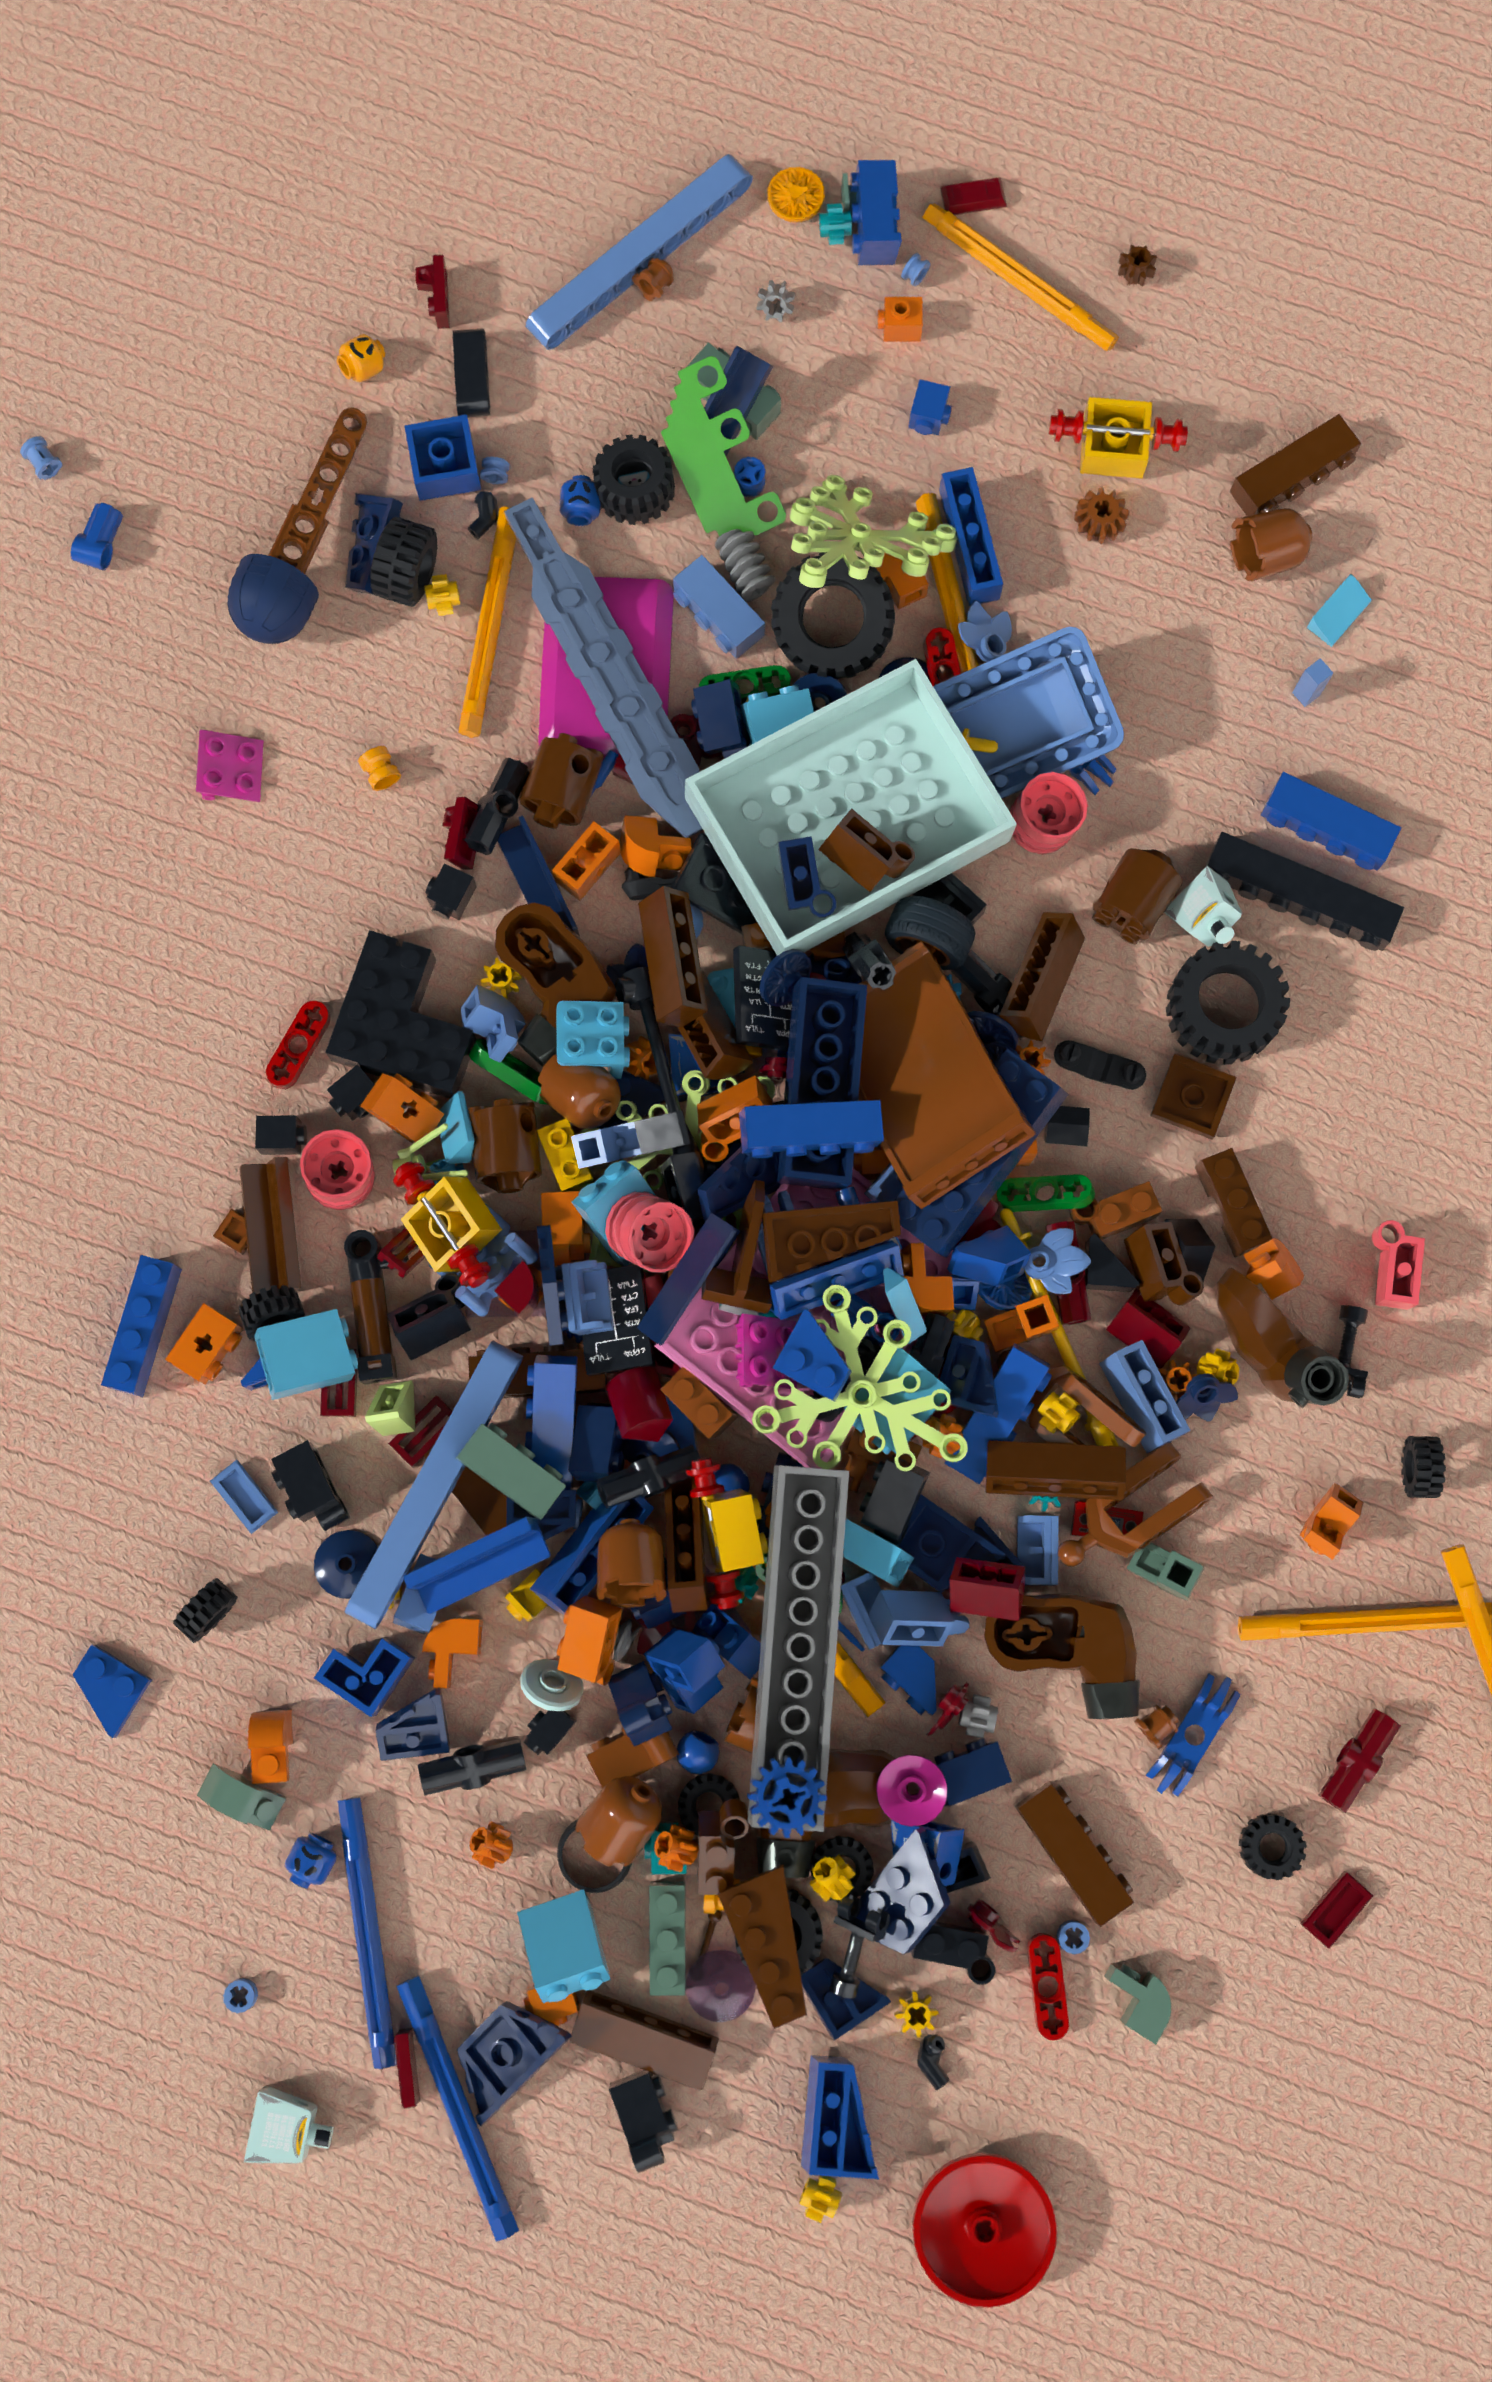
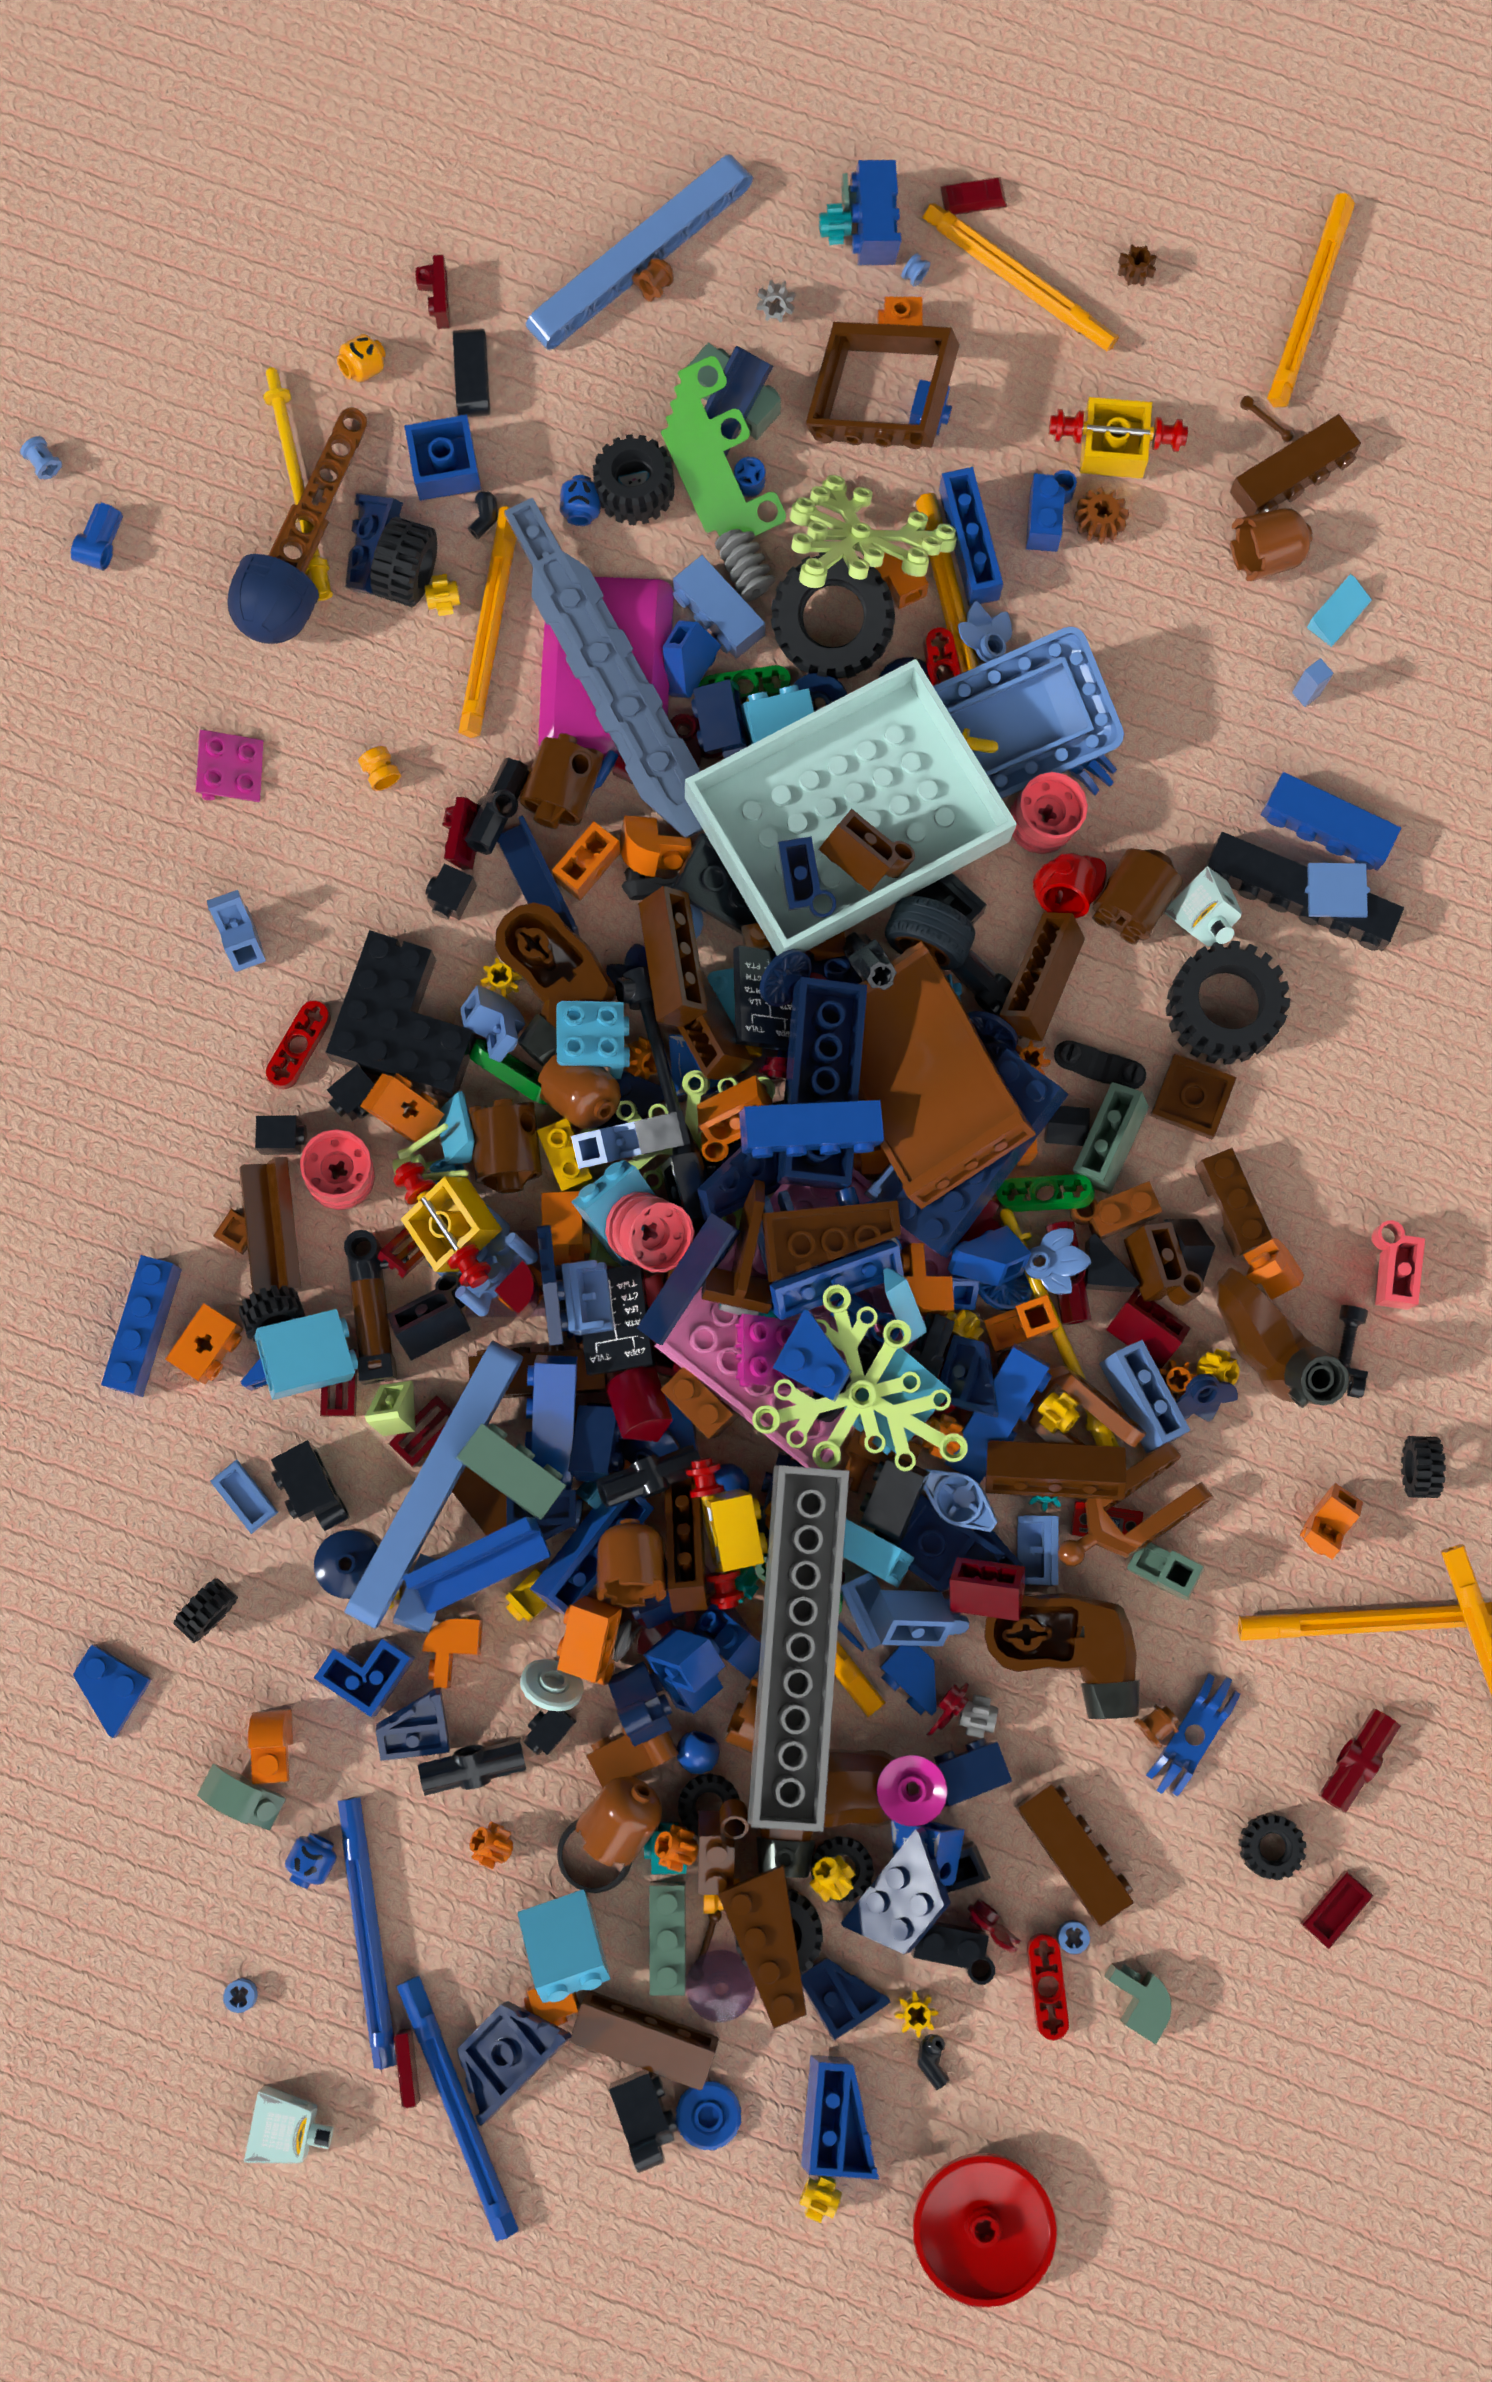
medium blue bush [480,457,510,484] -> none
blue gear [747,1756,827,1838] -> none
light orange wheel [768,167,824,222] -> none
black bar [829,1894,890,1998] -> none
none -> medium blue brick [207,890,266,972]
none -> yellow bar [263,367,333,601]
none -> blue slope [663,621,722,698]
none -> blue wheel [676,2081,741,2150]
none -> reddish brown window [805,322,960,449]
none -> medium blue hat [924,1469,998,1532]
none -> blue hinge [1026,470,1077,552]
none -> red helmet [1033,853,1107,919]
none -> sand green brick [1073,1082,1149,1194]
none -> reddish brown hinge [1240,396,1294,442]
none -> light orange piece [1267,193,1355,408]
none -> medium blue piece [1305,863,1370,918]

